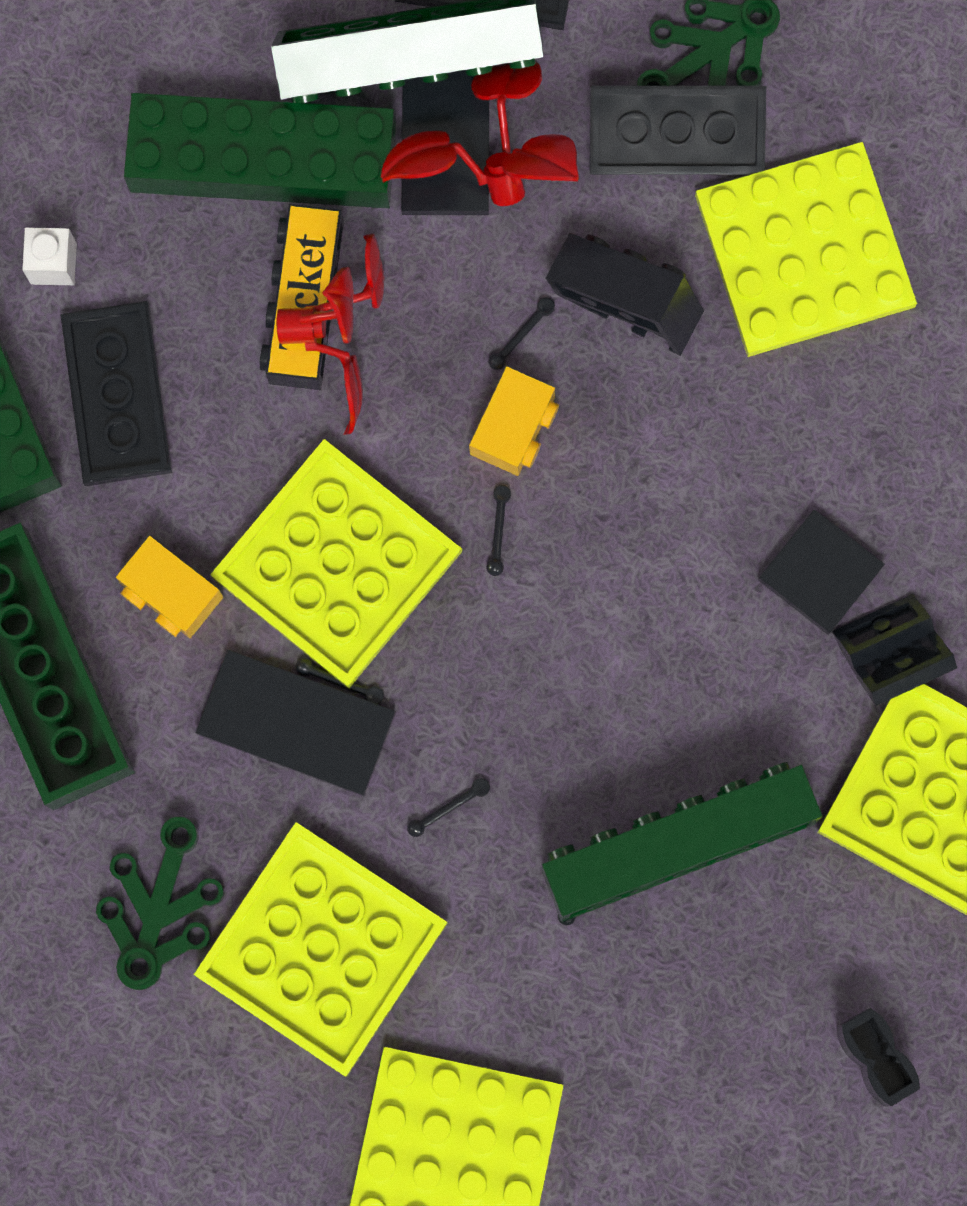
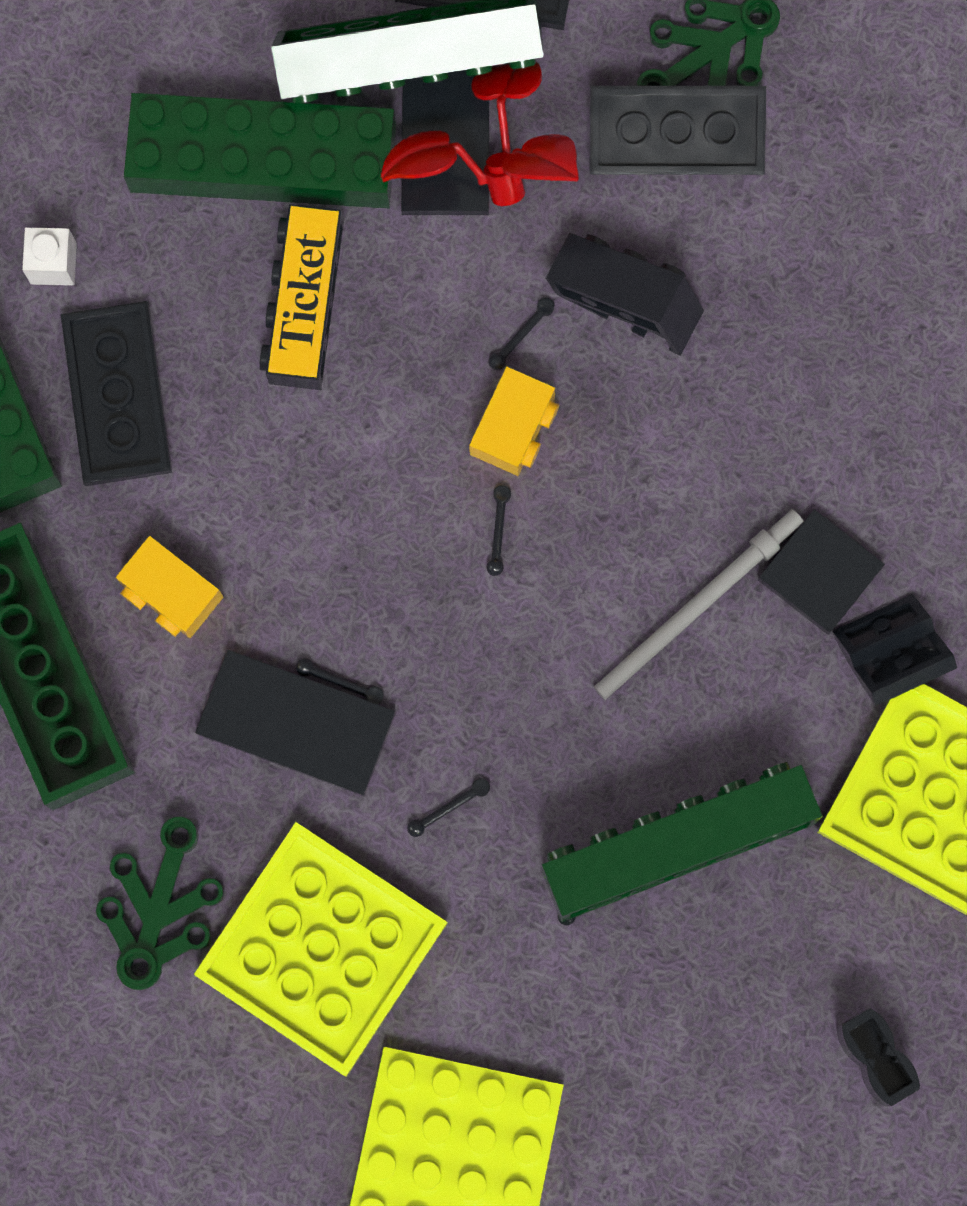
neon yellow plate [210,439,462,688] -> none
red plant [276,233,384,435] -> none
neon yellow plate [695,142,917,357] -> none
none -> light grey bar [594,509,804,700]

